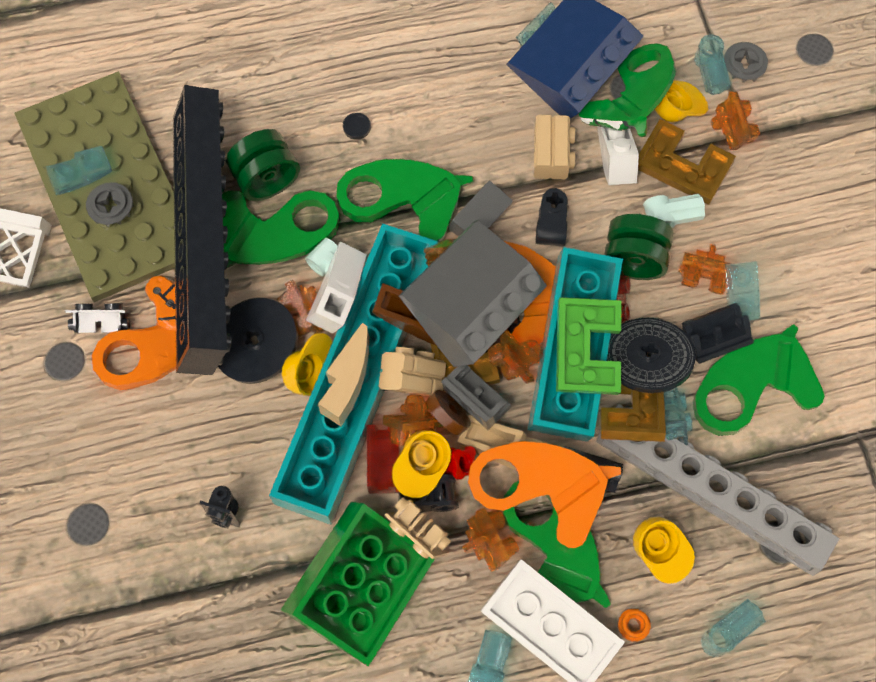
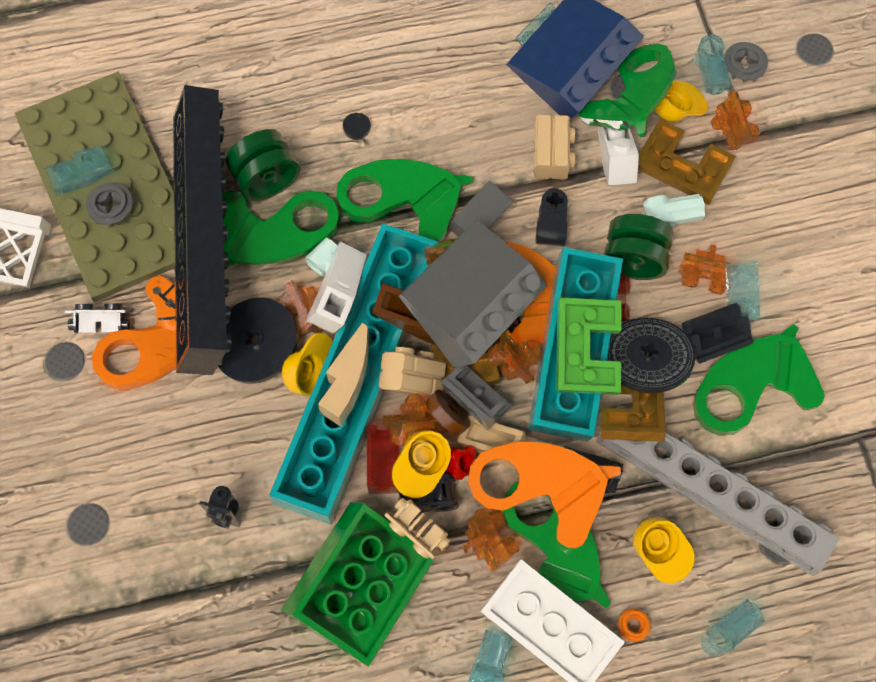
clear light blue hinge [664,387,693,445] -> none

